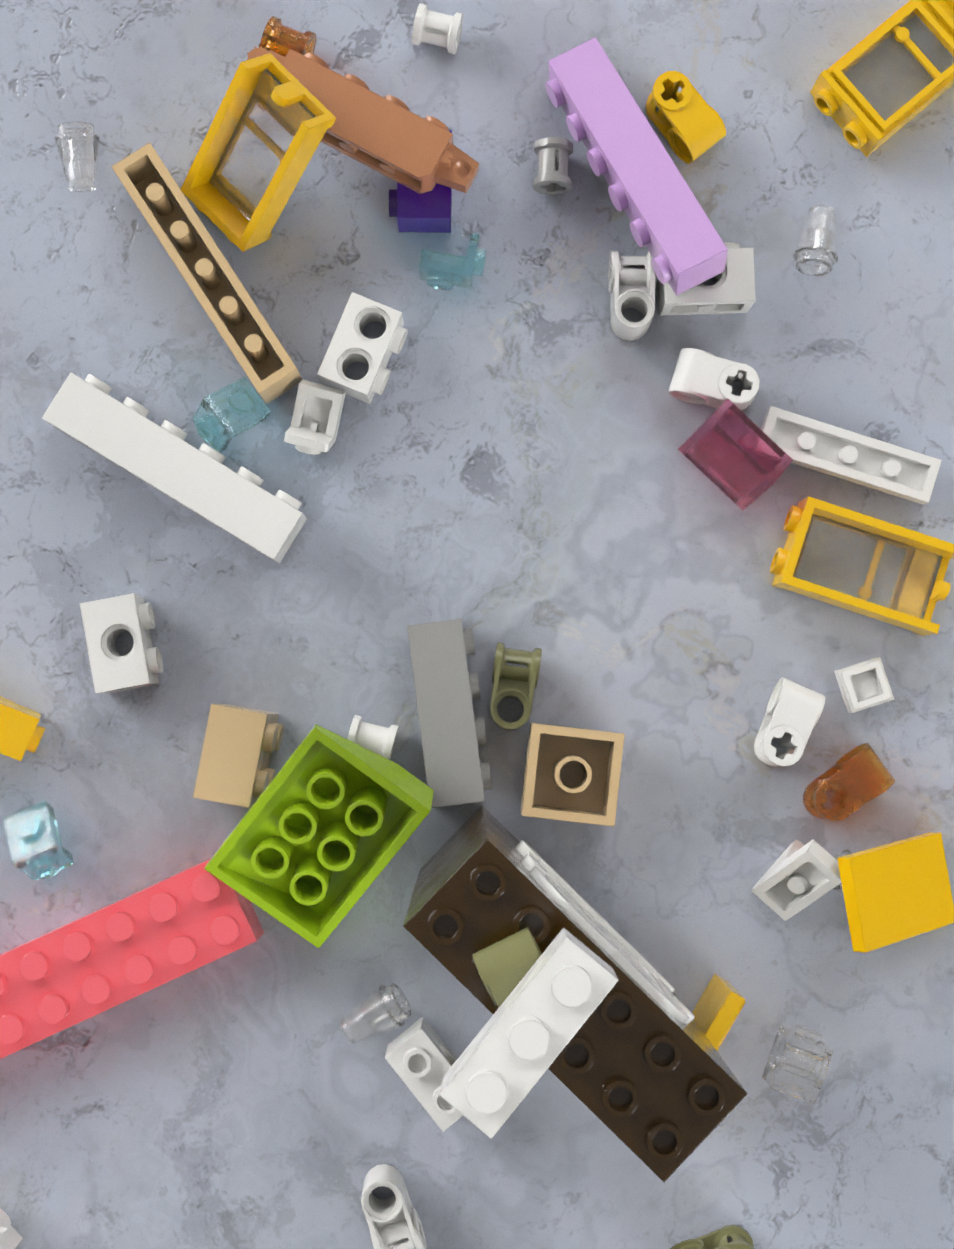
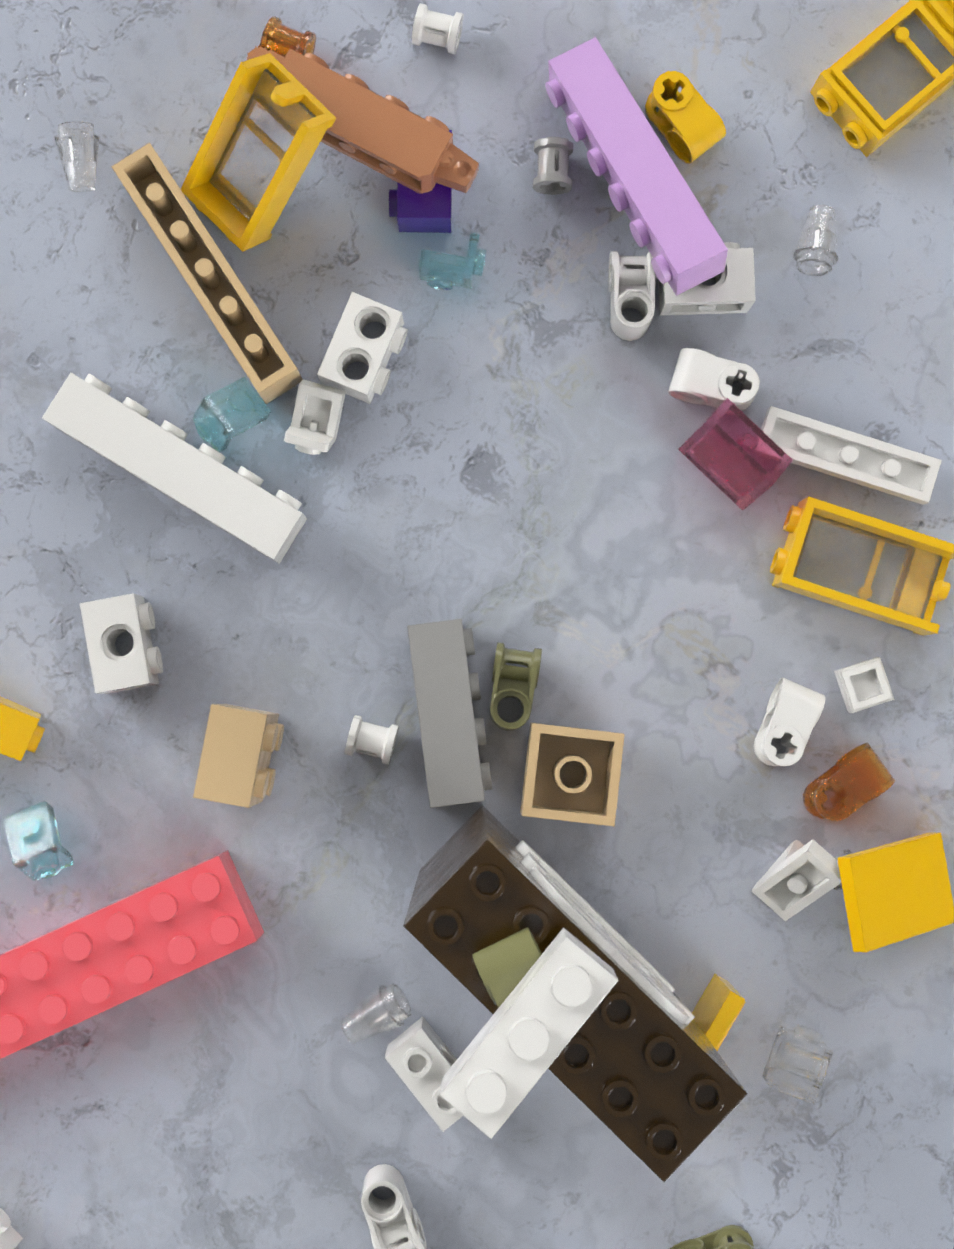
lime slope [204,724,434,948] -> none

